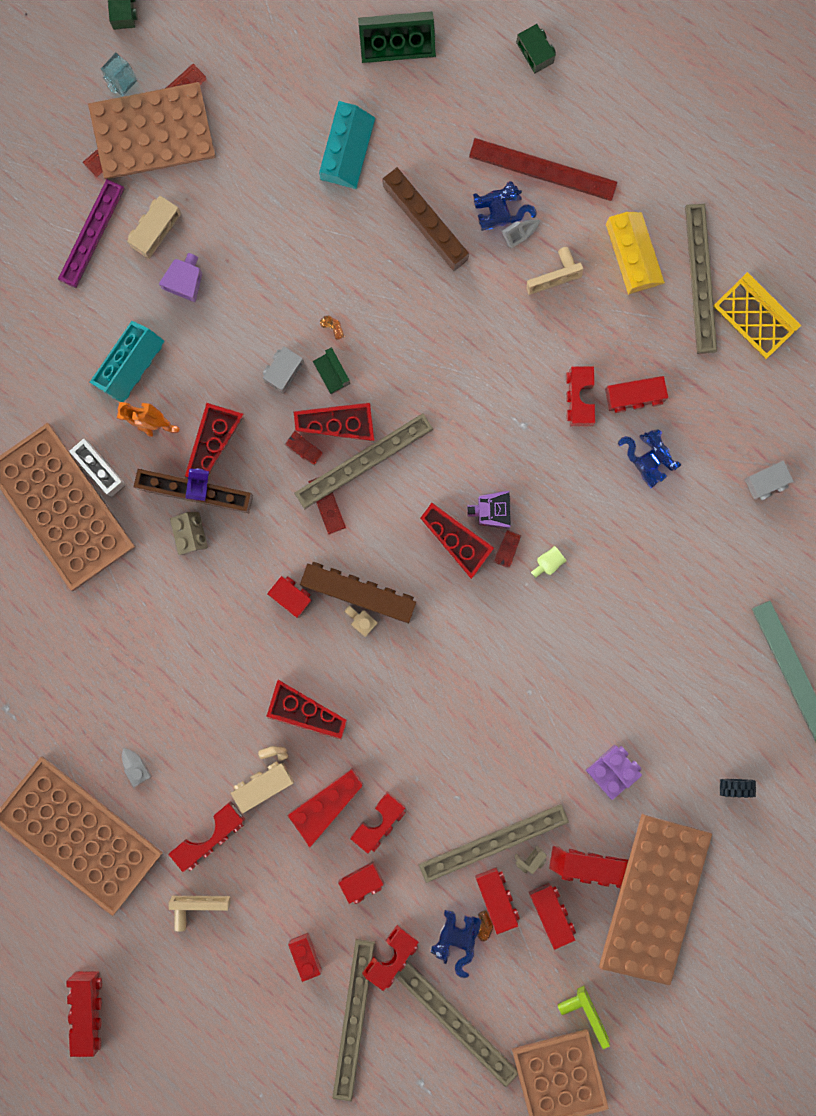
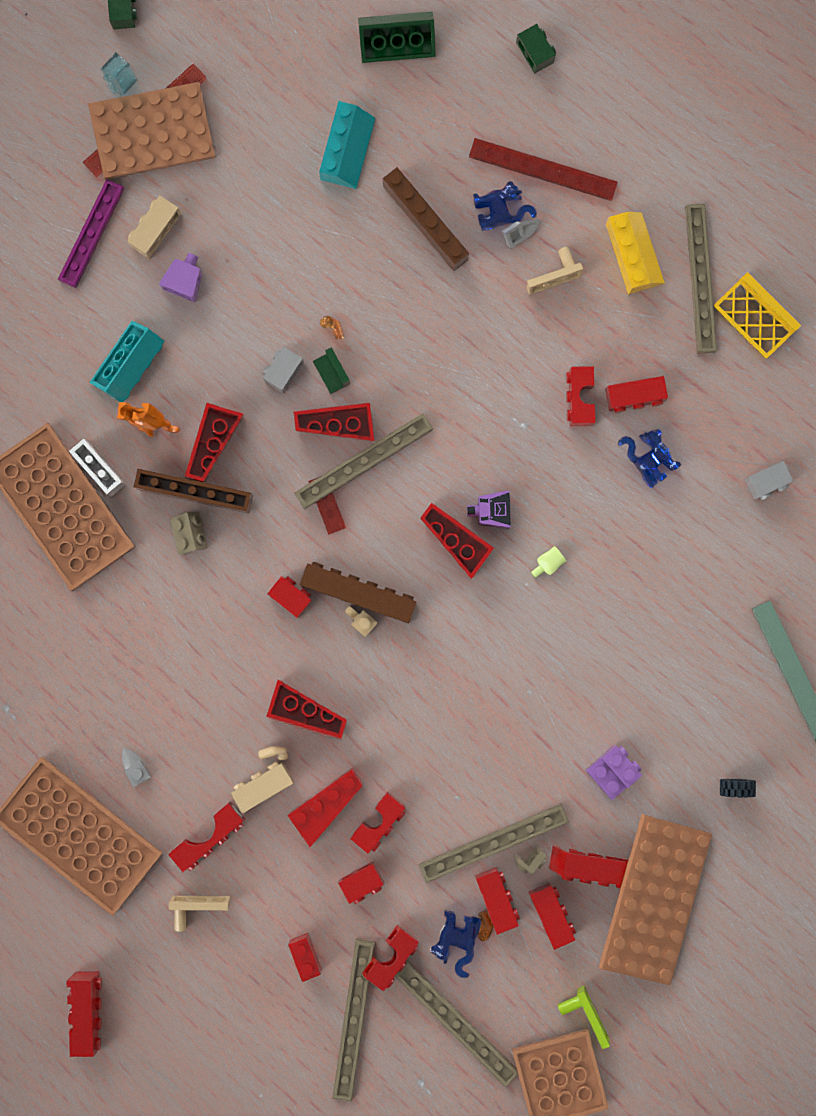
dark purple bracket [186,468,209,501] -> none
clear red leg [285,431,323,465] -> none
clear red leg [493,530,521,569] -> none

